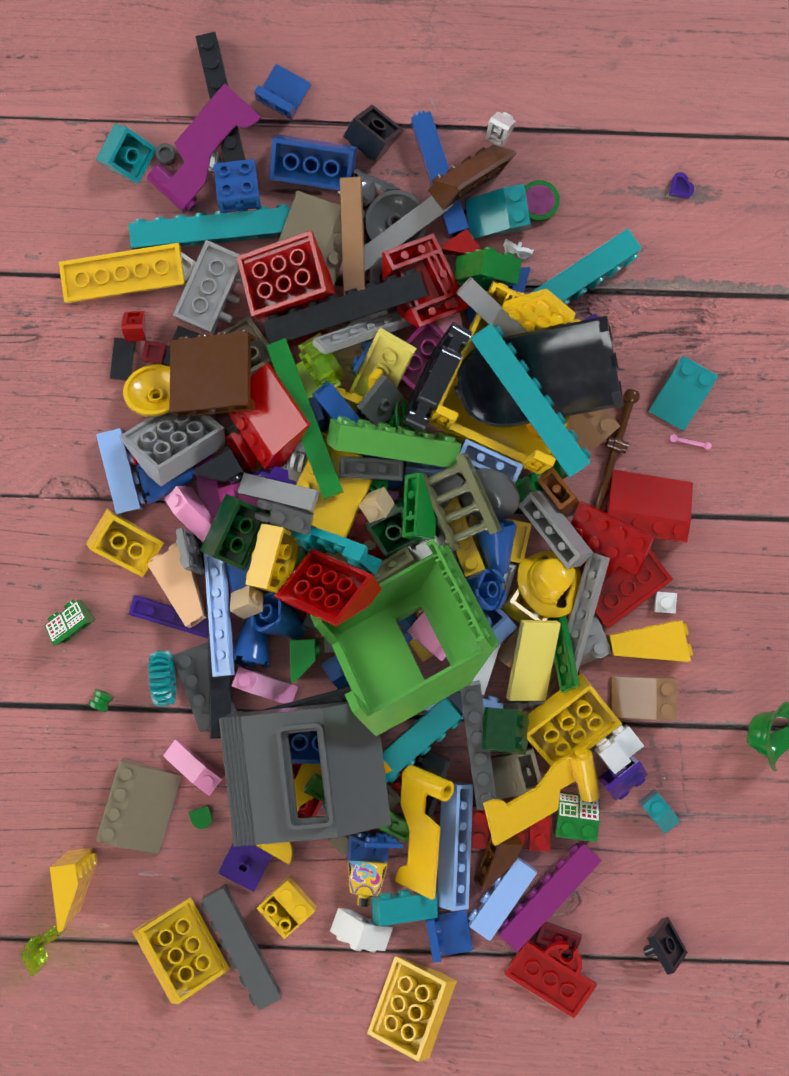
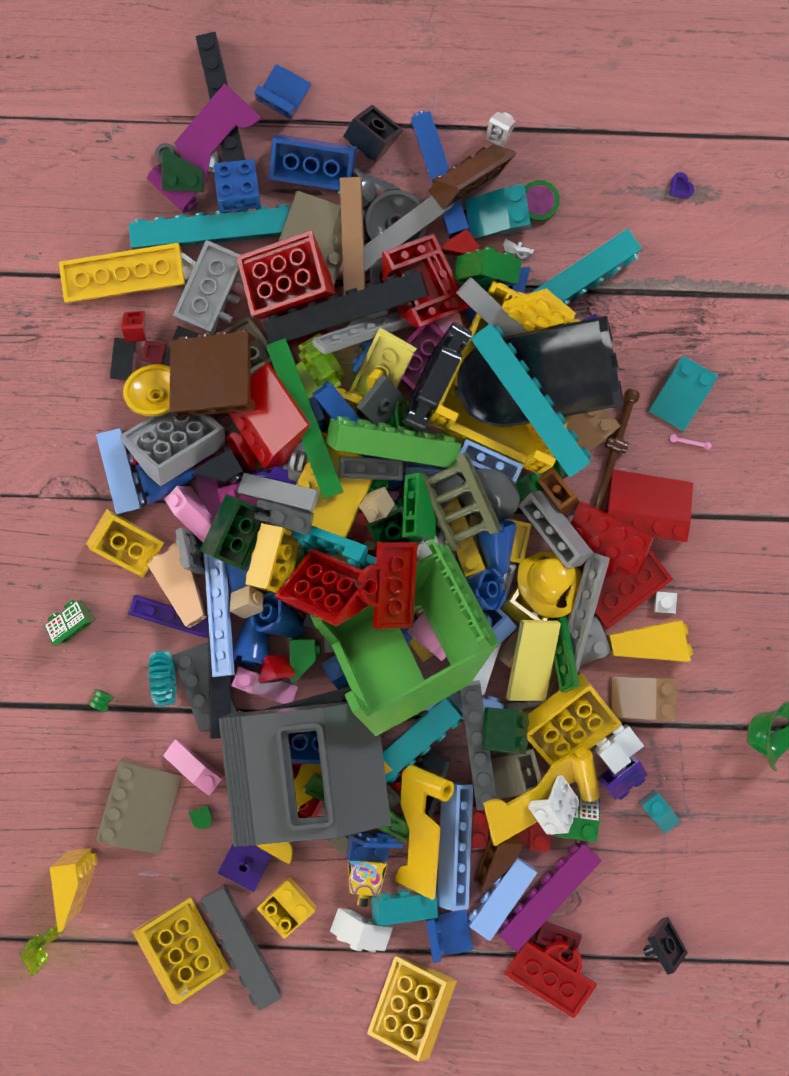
teal slope [96,124,156,184] -> none
none -> dark green wing [162,149,205,192]
none -> red slope [259,655,295,683]
none -> red plate [357,542,418,629]
none -> white bracket [528,775,579,835]

